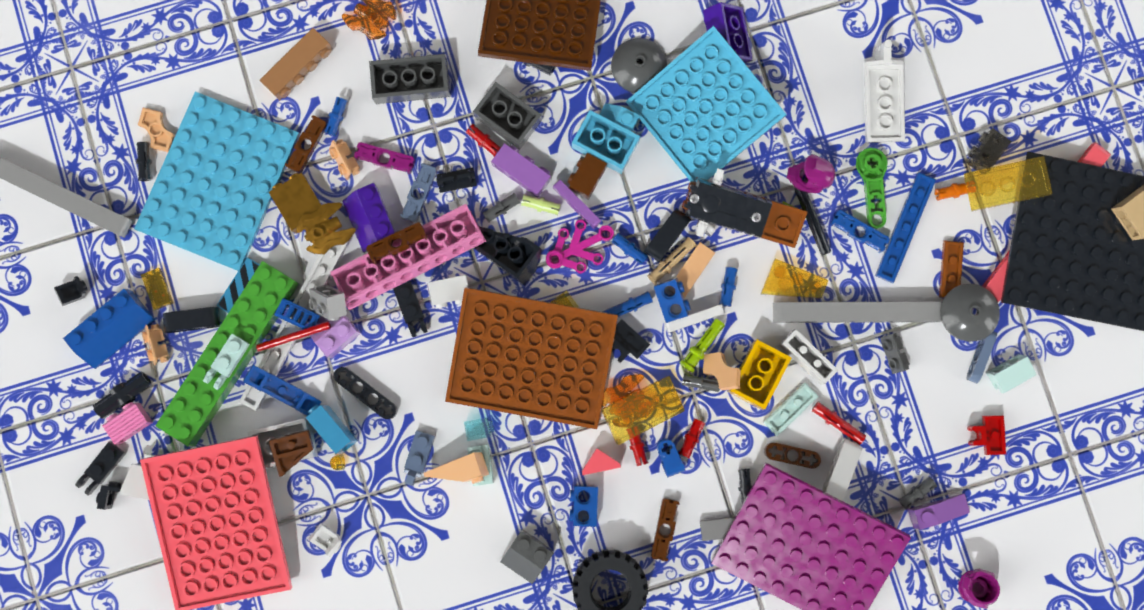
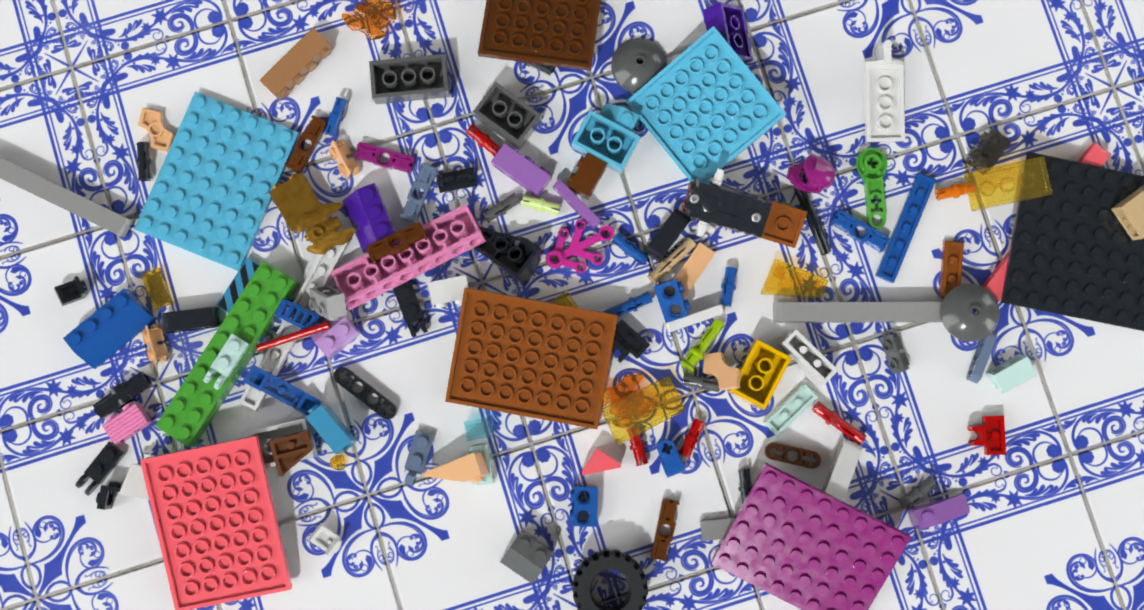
magenta helmet [958,568,1000,609] -> none

